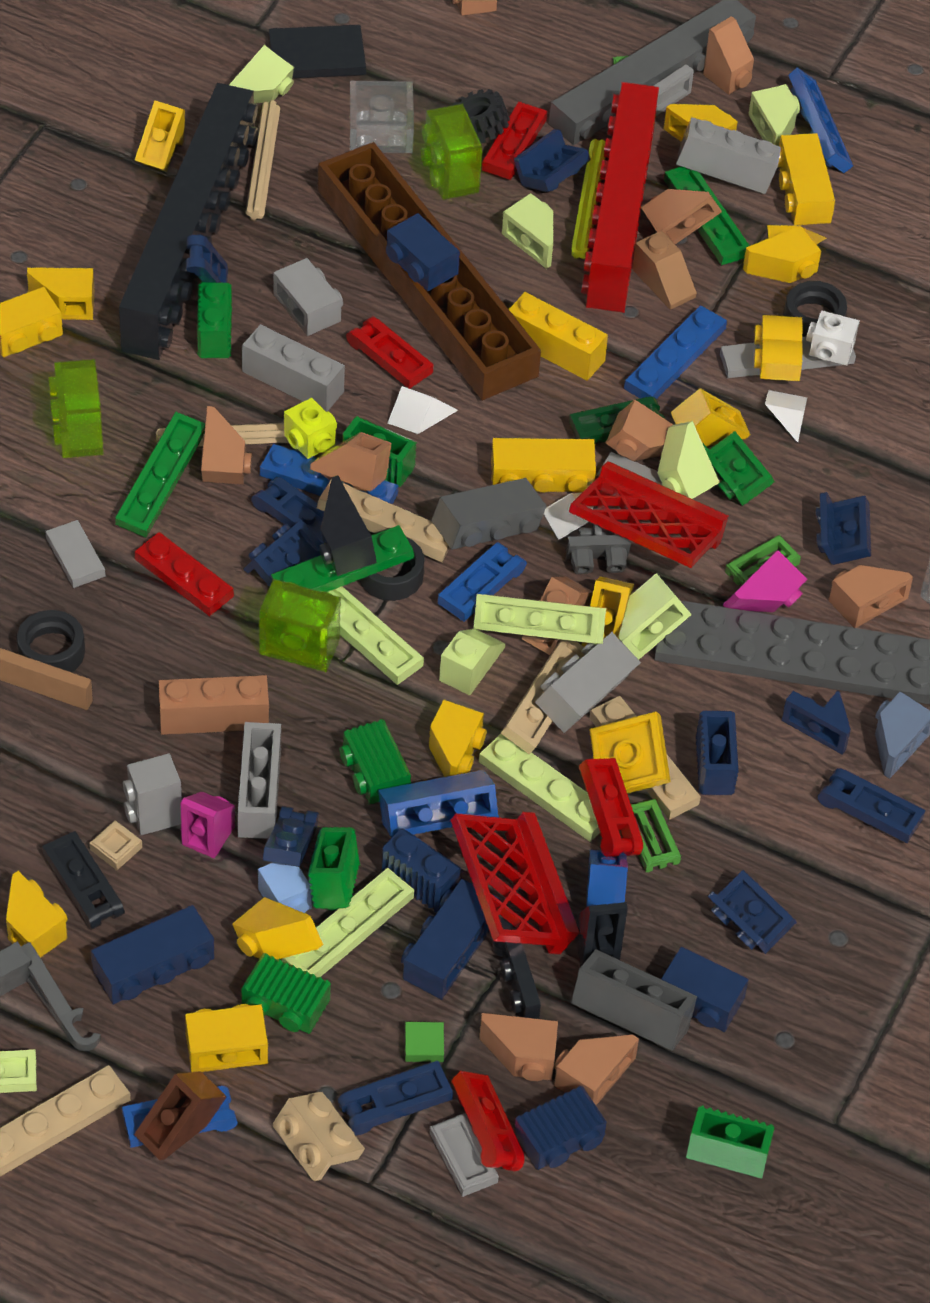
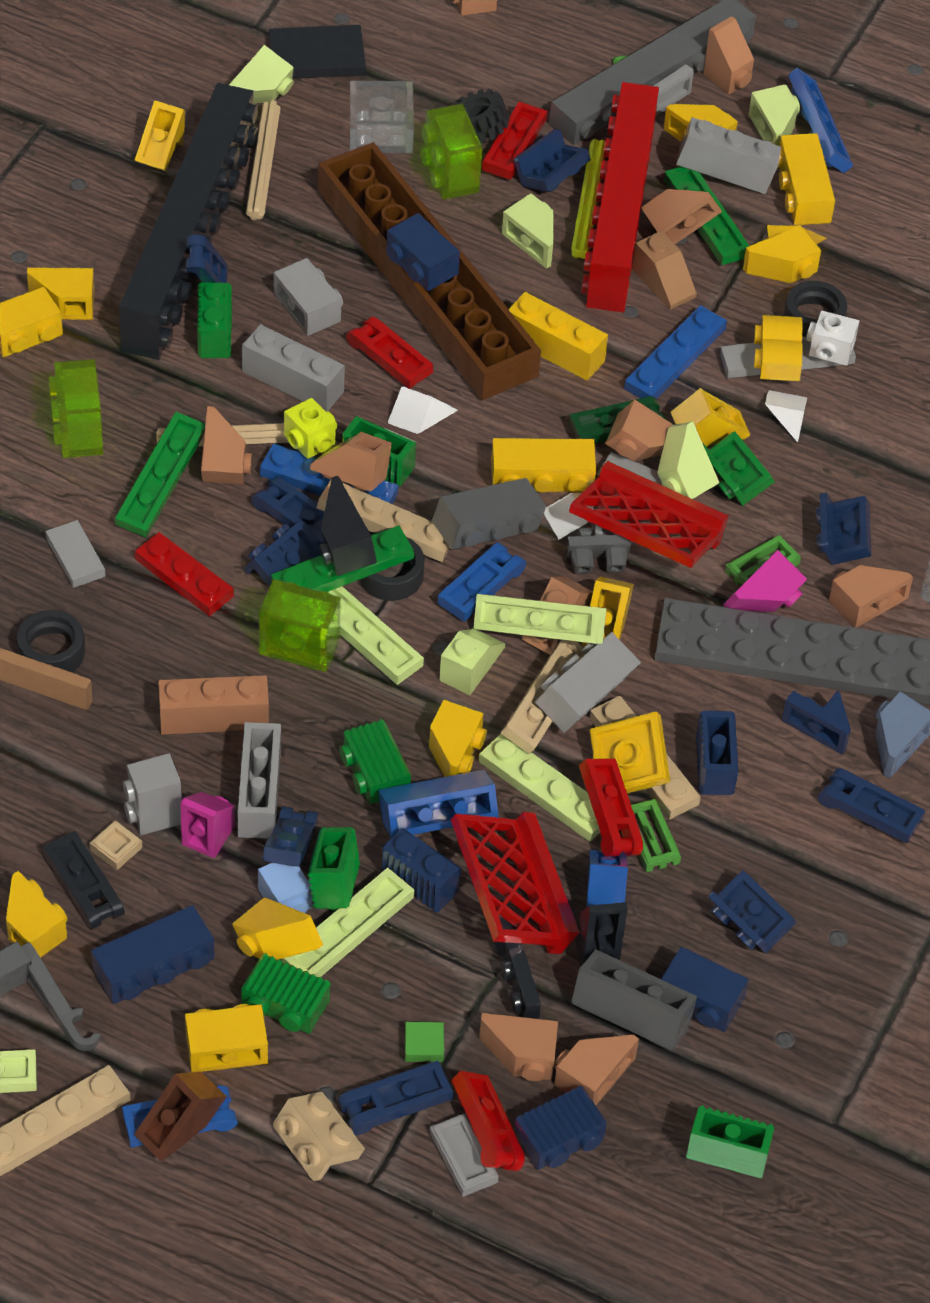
dark blue brick [401,879,501,1000] -> none
yellowish green slope [618,573,692,660] -> none

